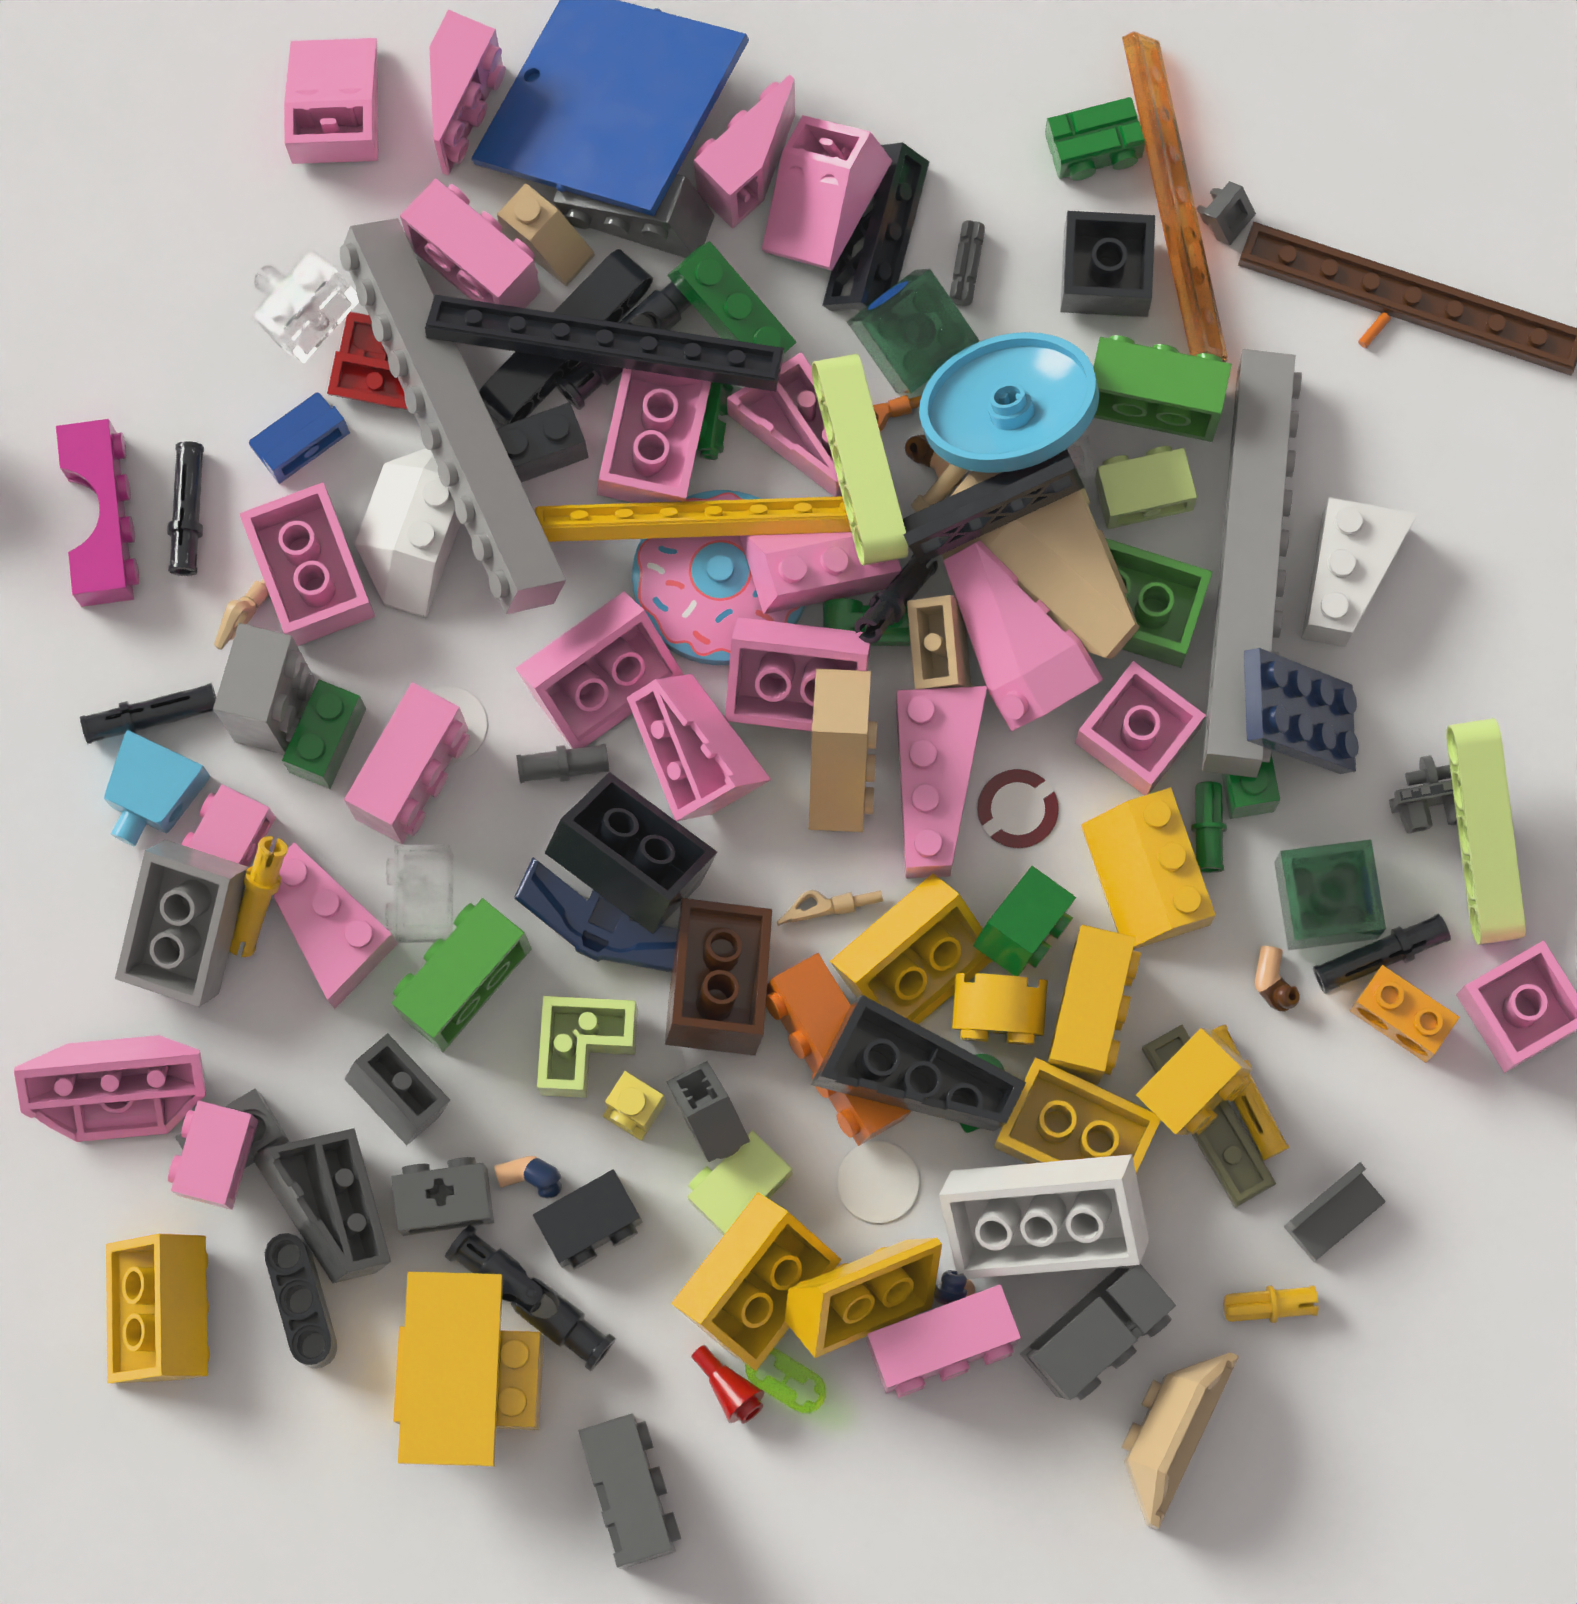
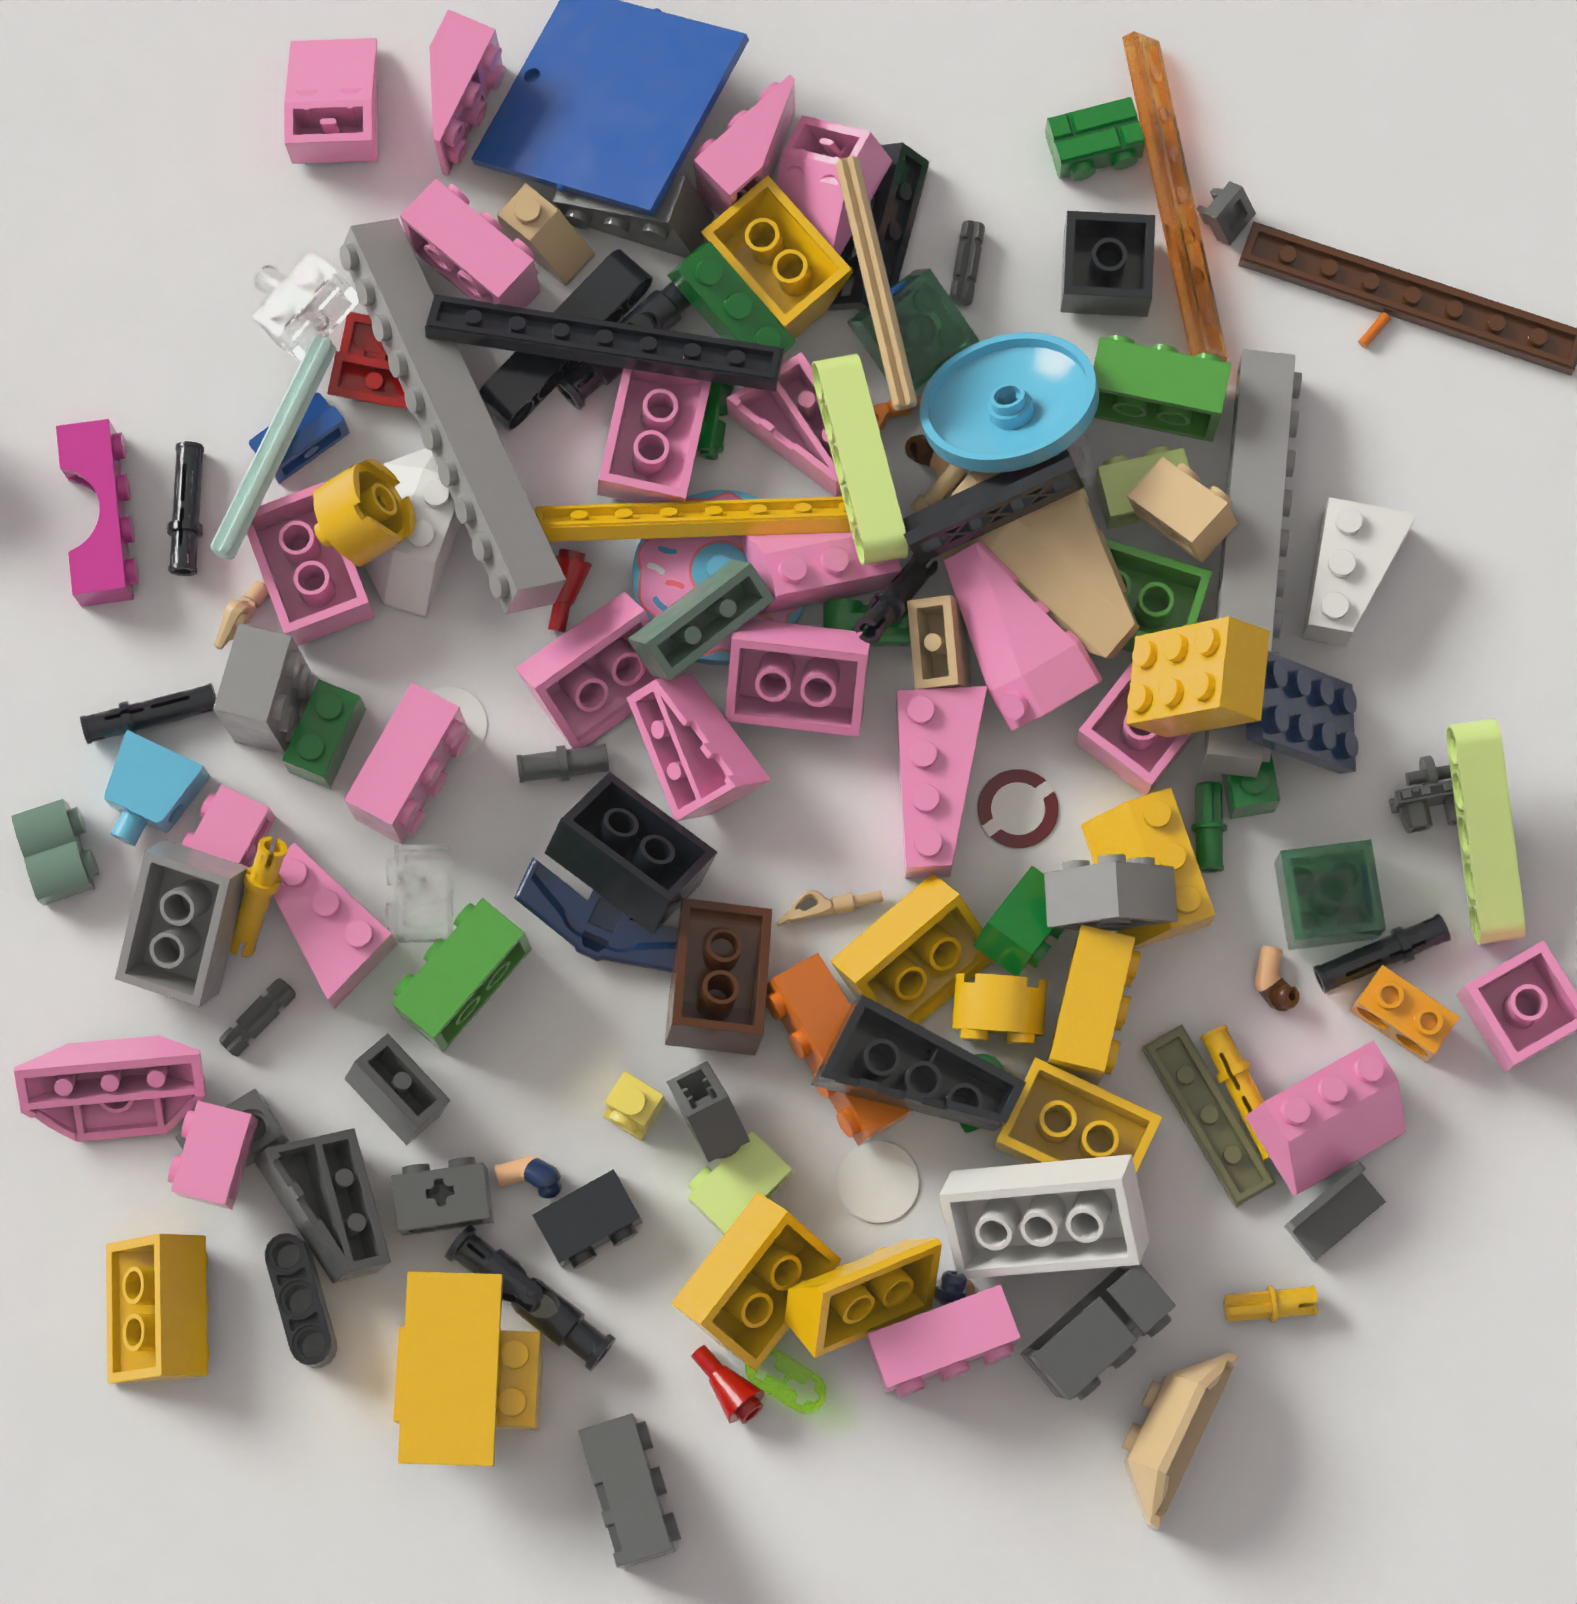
black brick [496,402,589,483] -> none
yellowish green brick [537,996,638,1098] -> none
tan wedge [809,668,878,832] -> none
yellow brick [1136,1028,1253,1135] -> none
none -> sand green brick [11,799,99,906]
none -> light aqua axle [210,336,336,560]
none -> dark grey axle [219,978,296,1056]
none -> yellow brick [313,459,416,567]
none -> red cone [548,549,593,633]
none -> sand green brick [628,559,775,681]
none -> yellow slope [701,175,853,339]
none -> tan axle [836,156,917,411]
none -> light grey brick [1044,854,1177,931]
none -> yellow brick [1126,616,1270,737]
none -> tan brick [1127,456,1238,563]
none -> bright pink slope [1245,1040,1406,1196]

